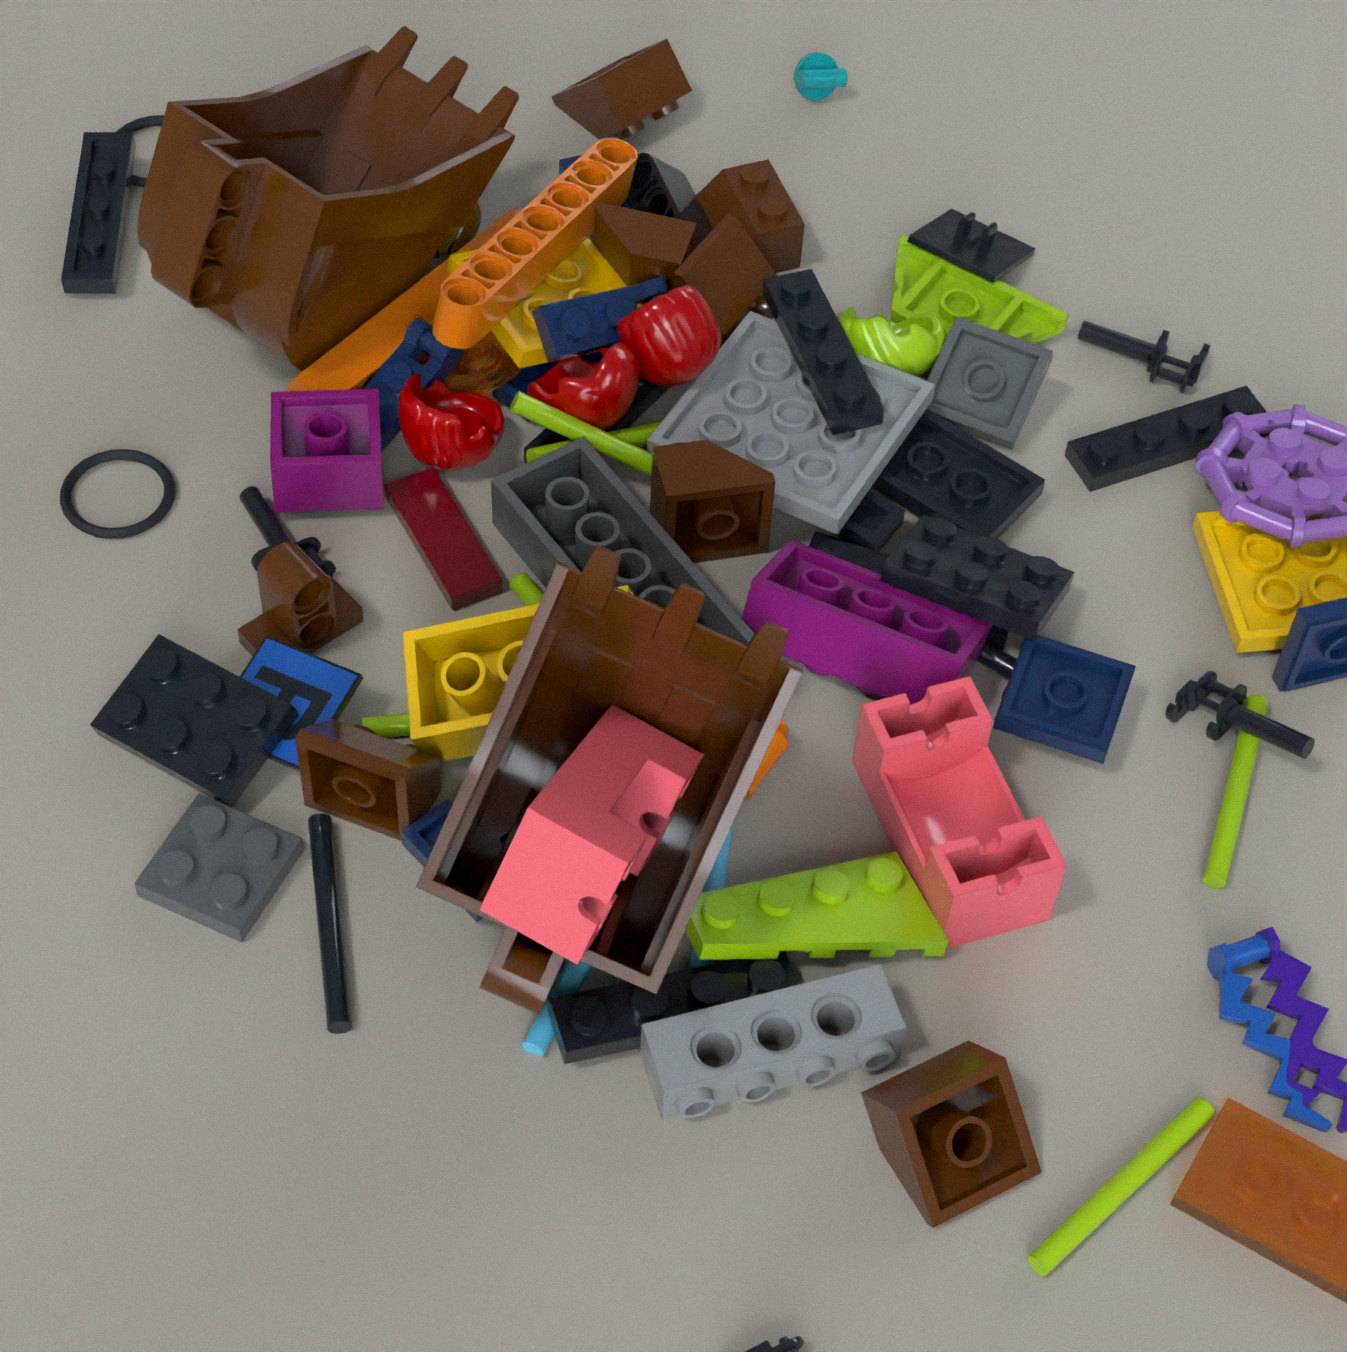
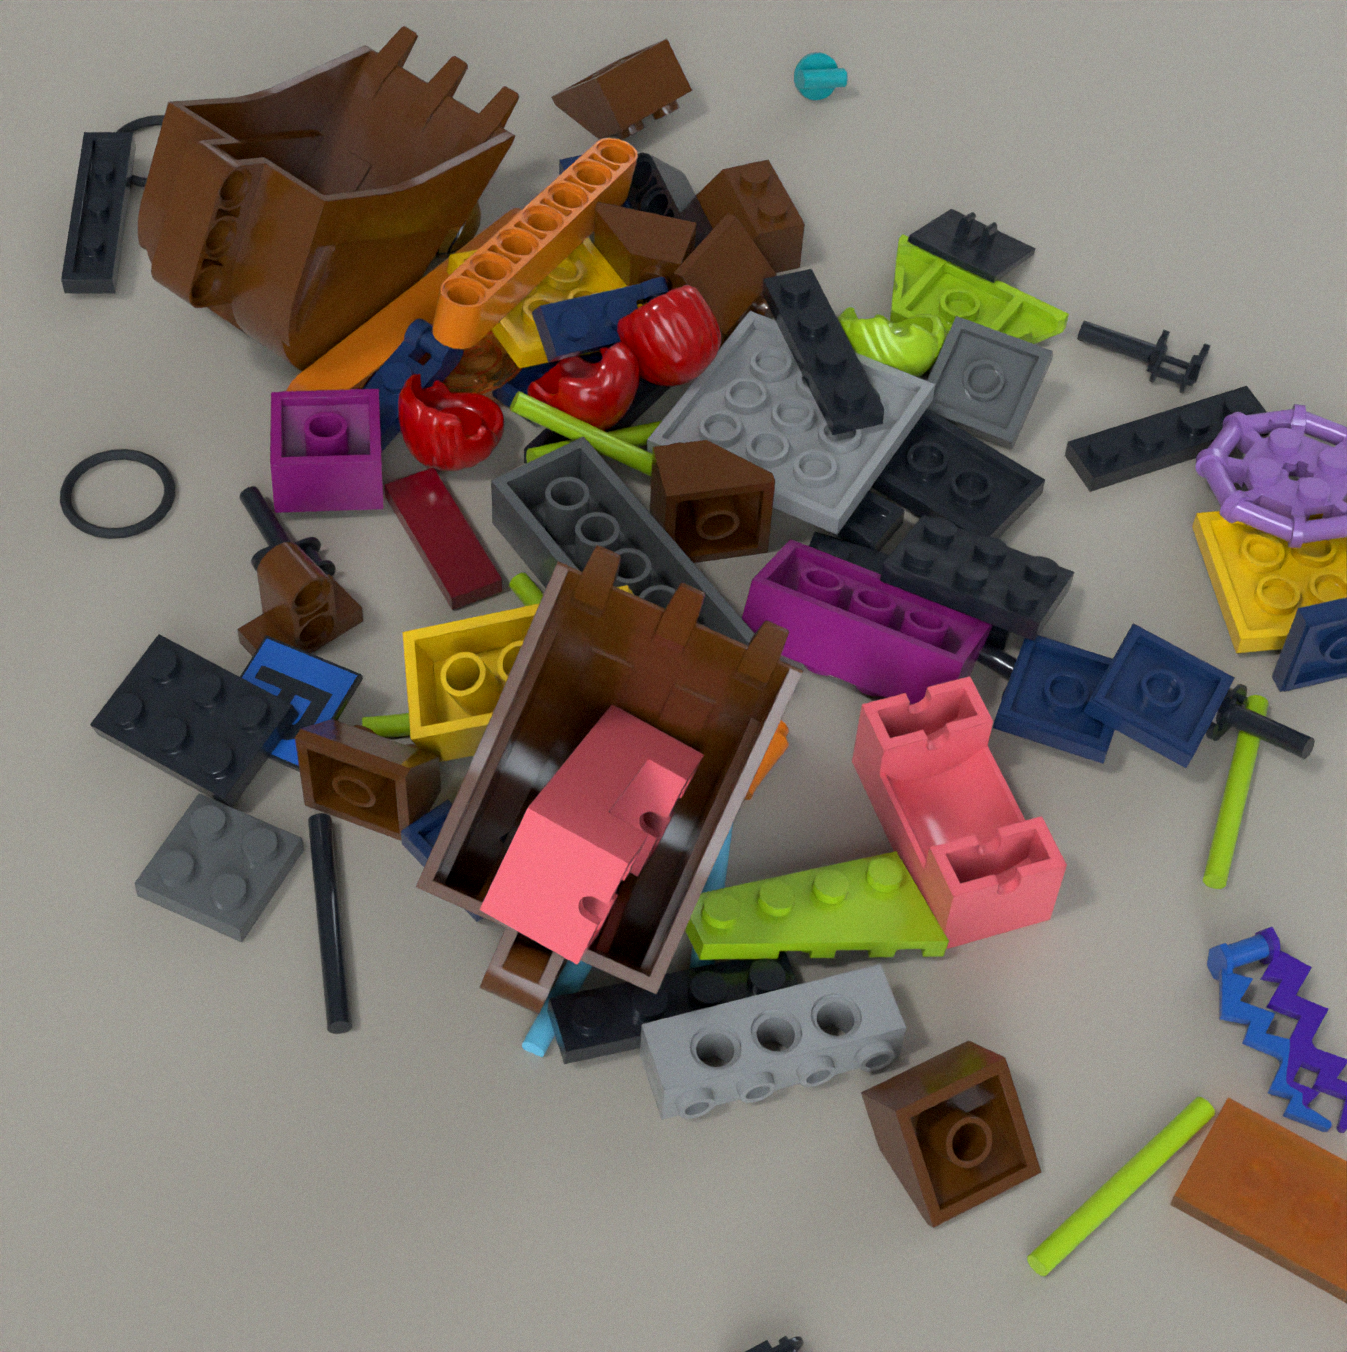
none -> dark blue tile [1083,623,1235,768]

